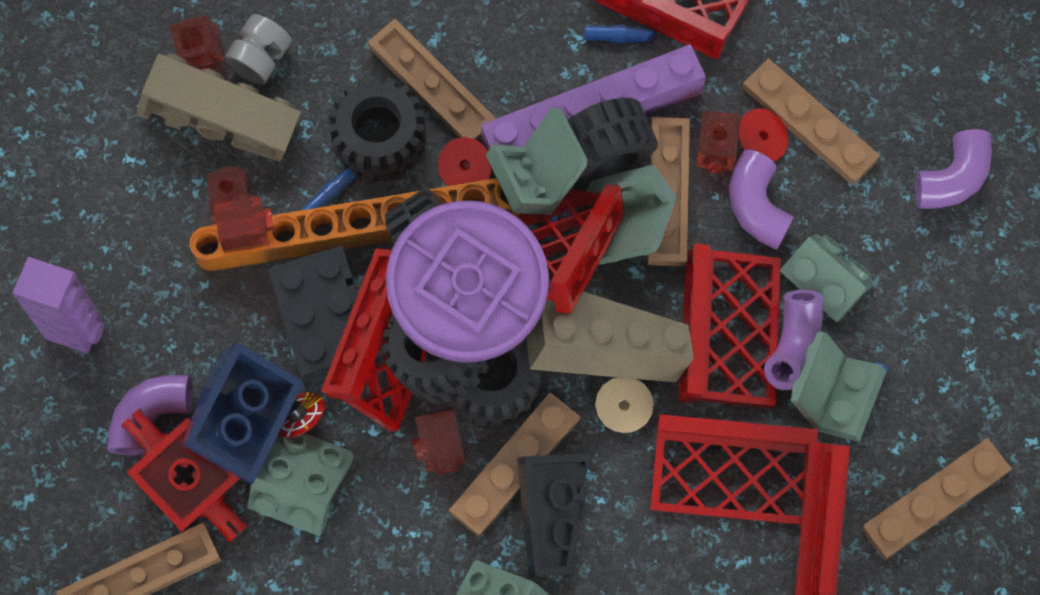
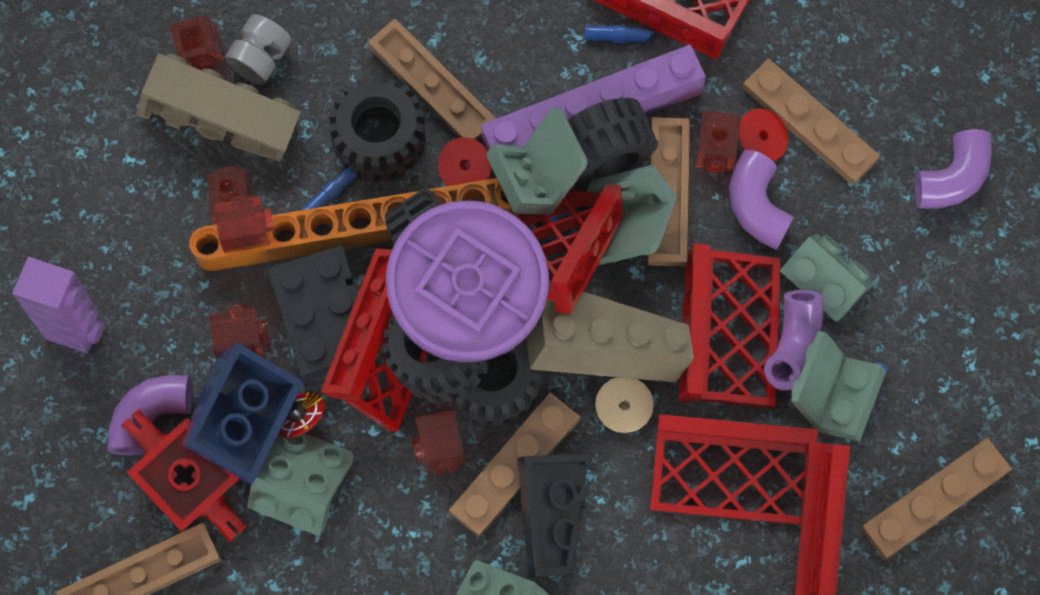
none -> clear red brick [209,305,270,359]

